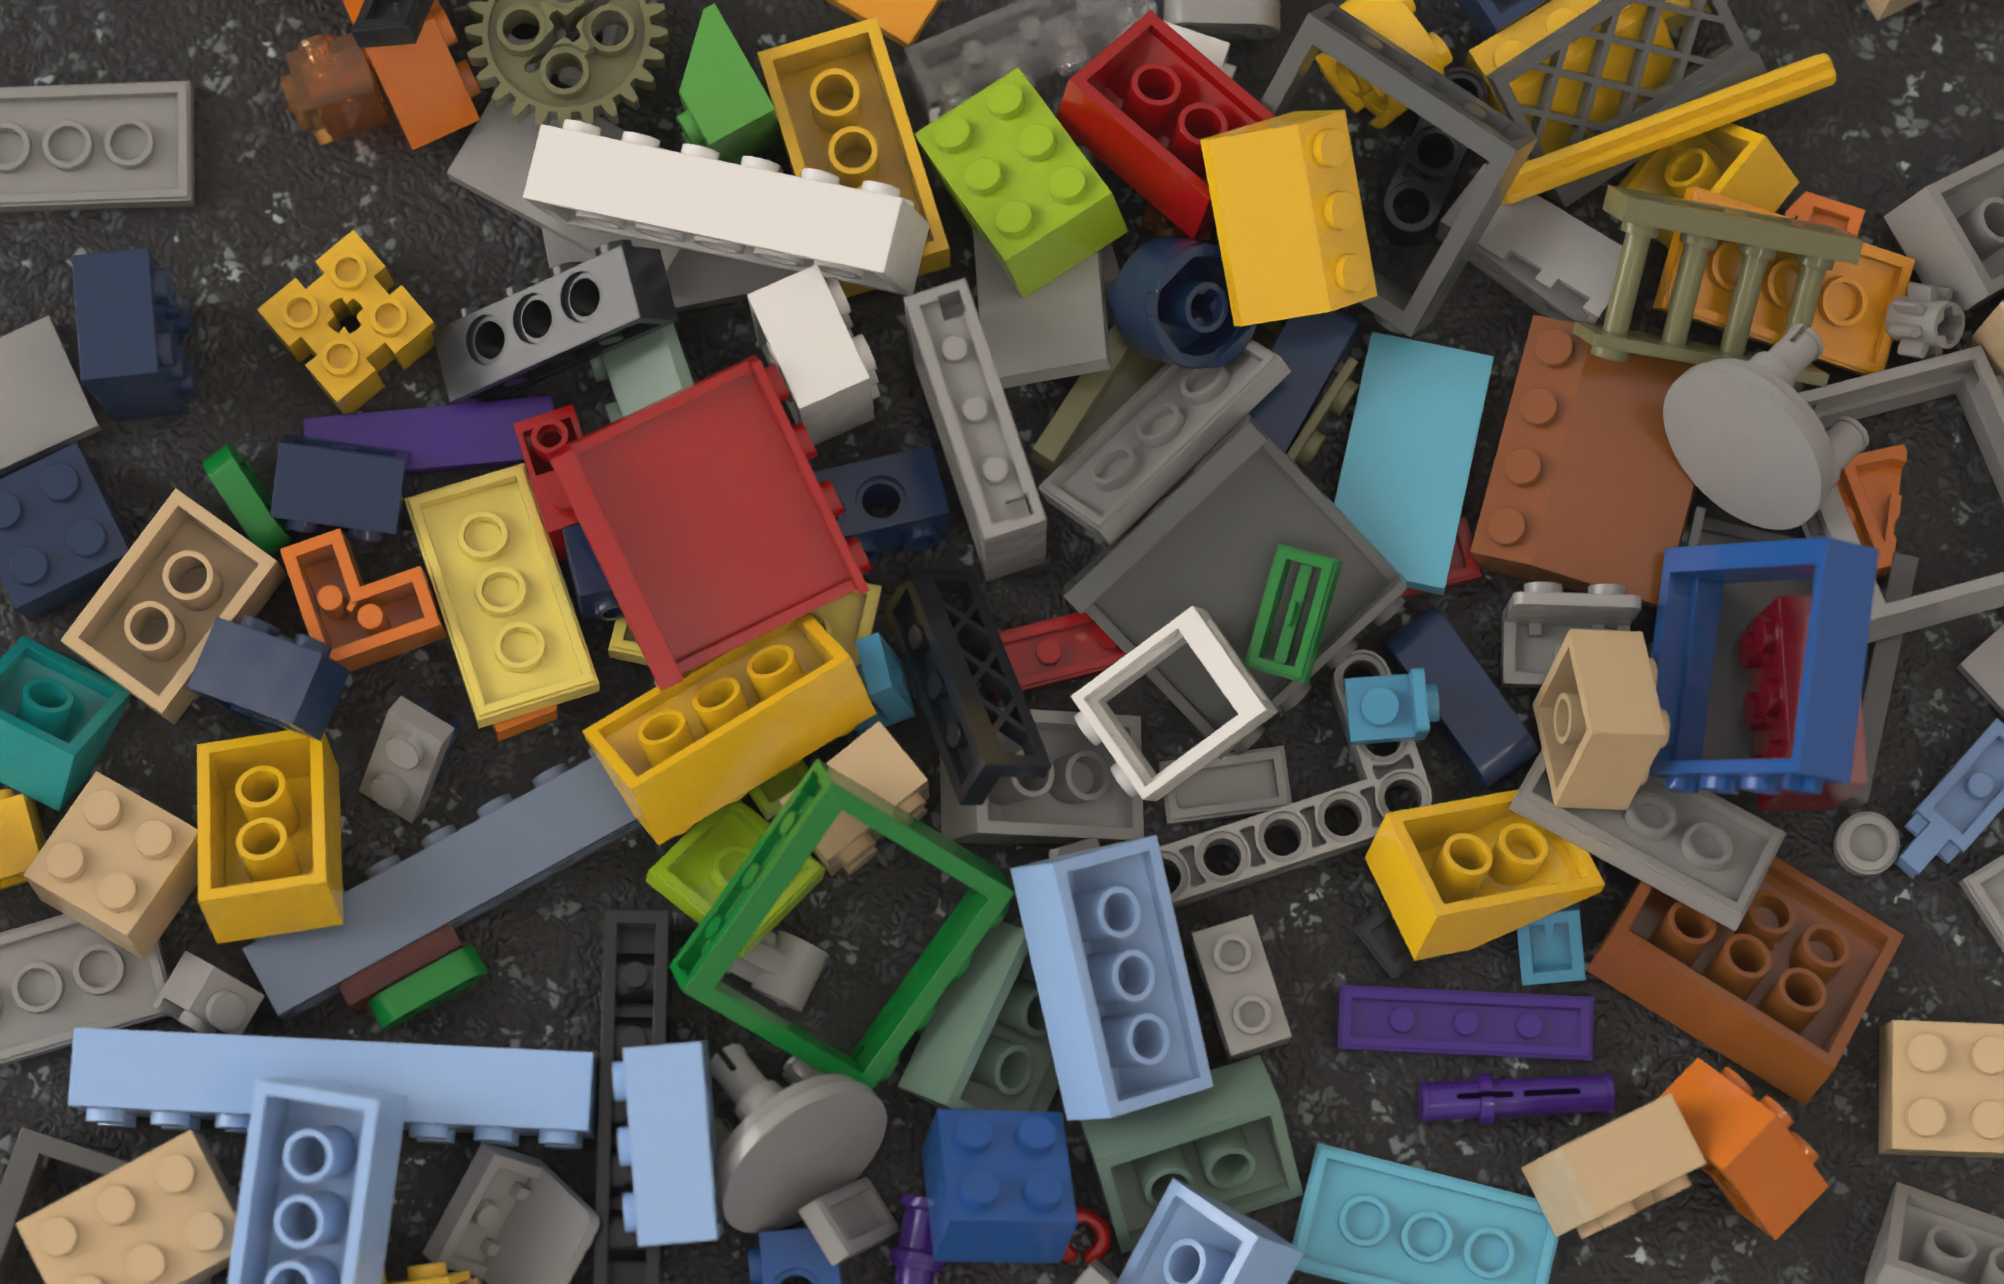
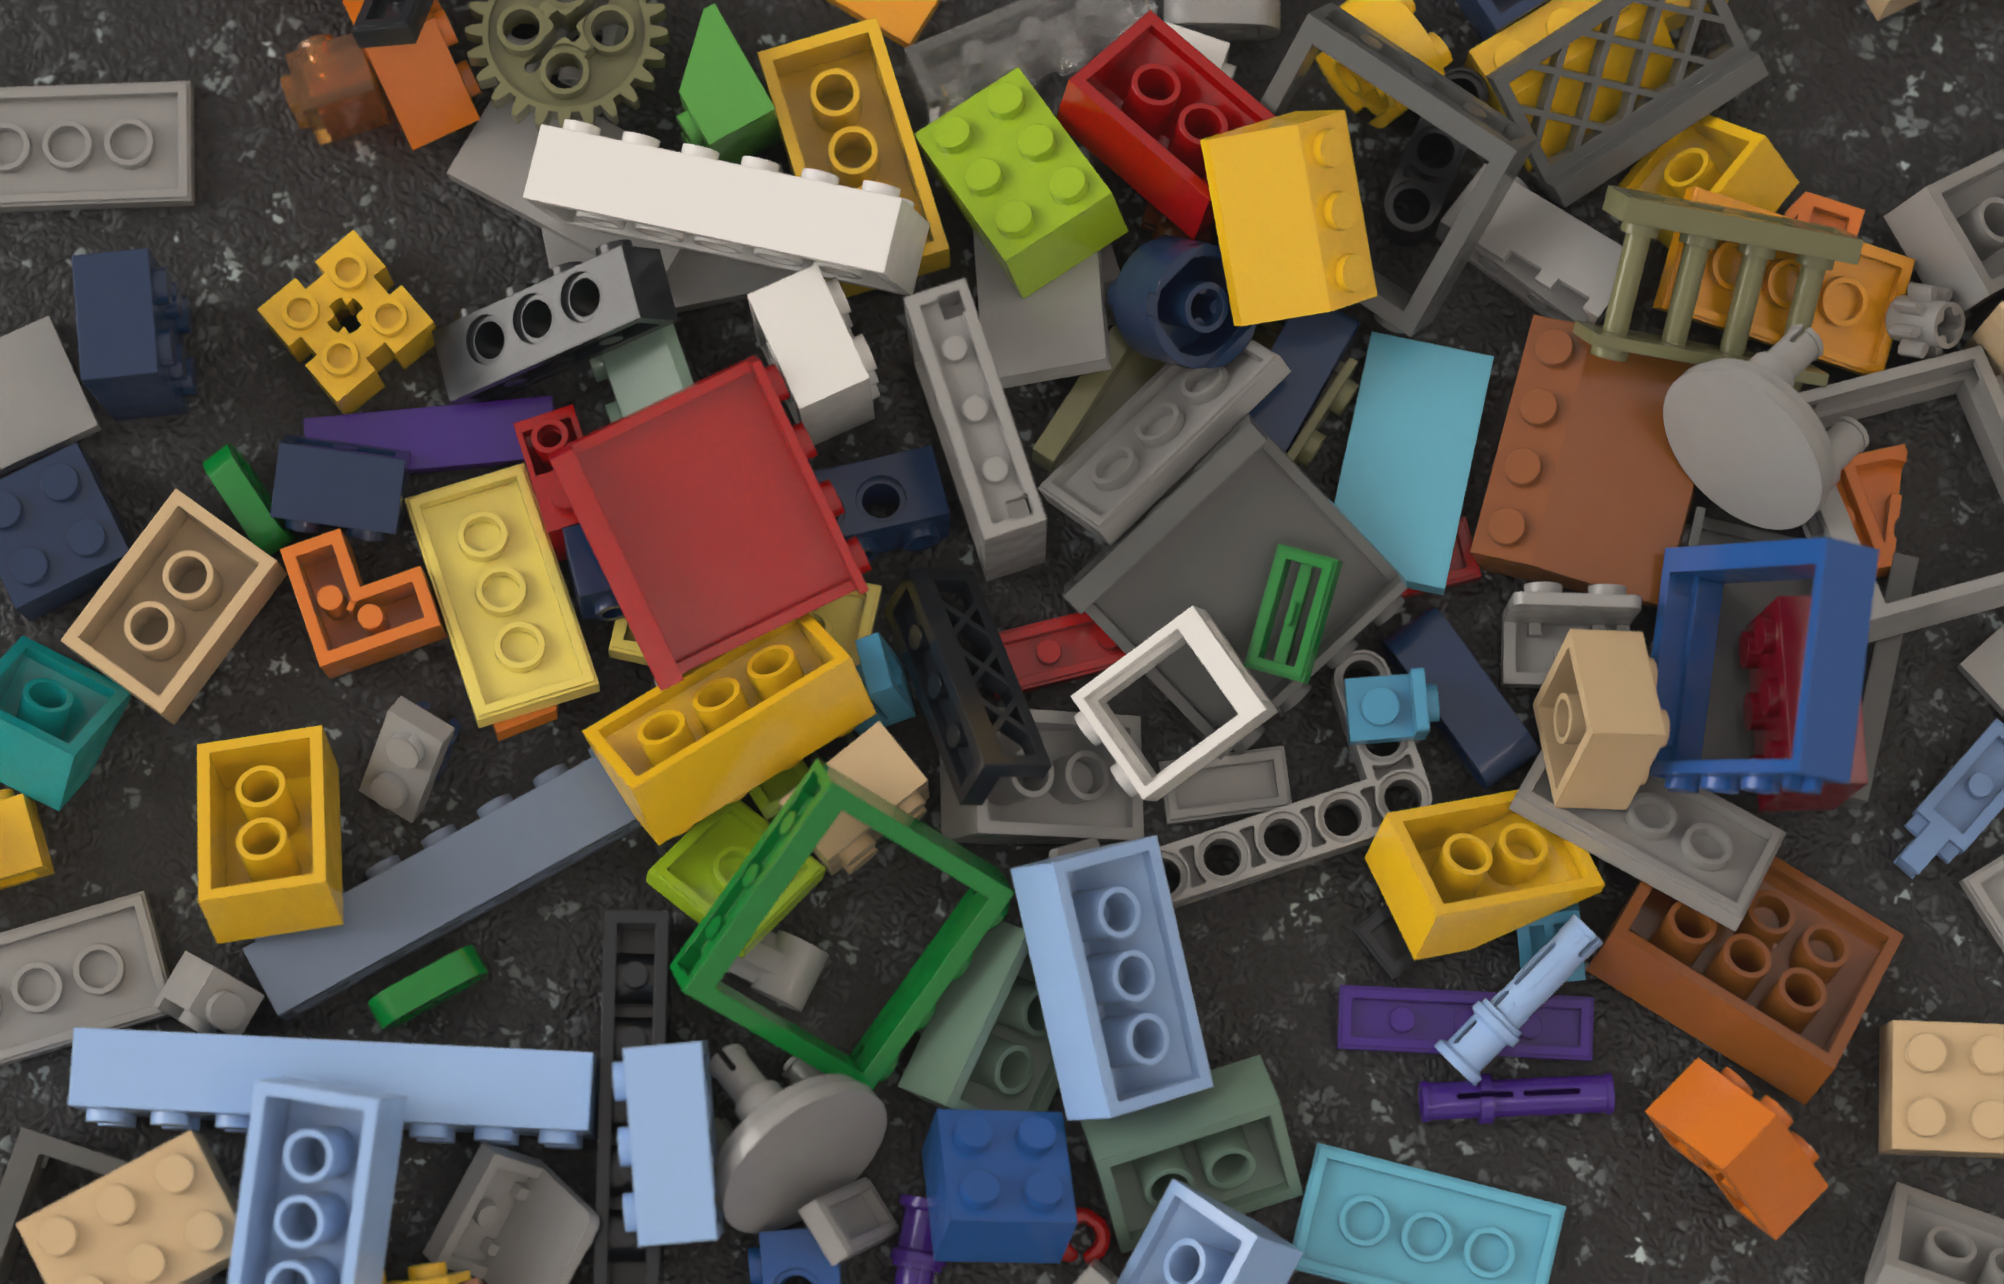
tan brick [23,771,198,960] -> none
dark blue brick [187,615,350,741] -> none
clear red tile [338,924,466,1012] -> none
light grey brick [1189,914,1292,1062] -> none
yellow axle [1501,53,1837,205] -> none
tan brick [1521,1093,1706,1239] -> none
light grey tile [1833,812,1900,877] -> none
none -> light blue pin [1434,914,1604,1086]

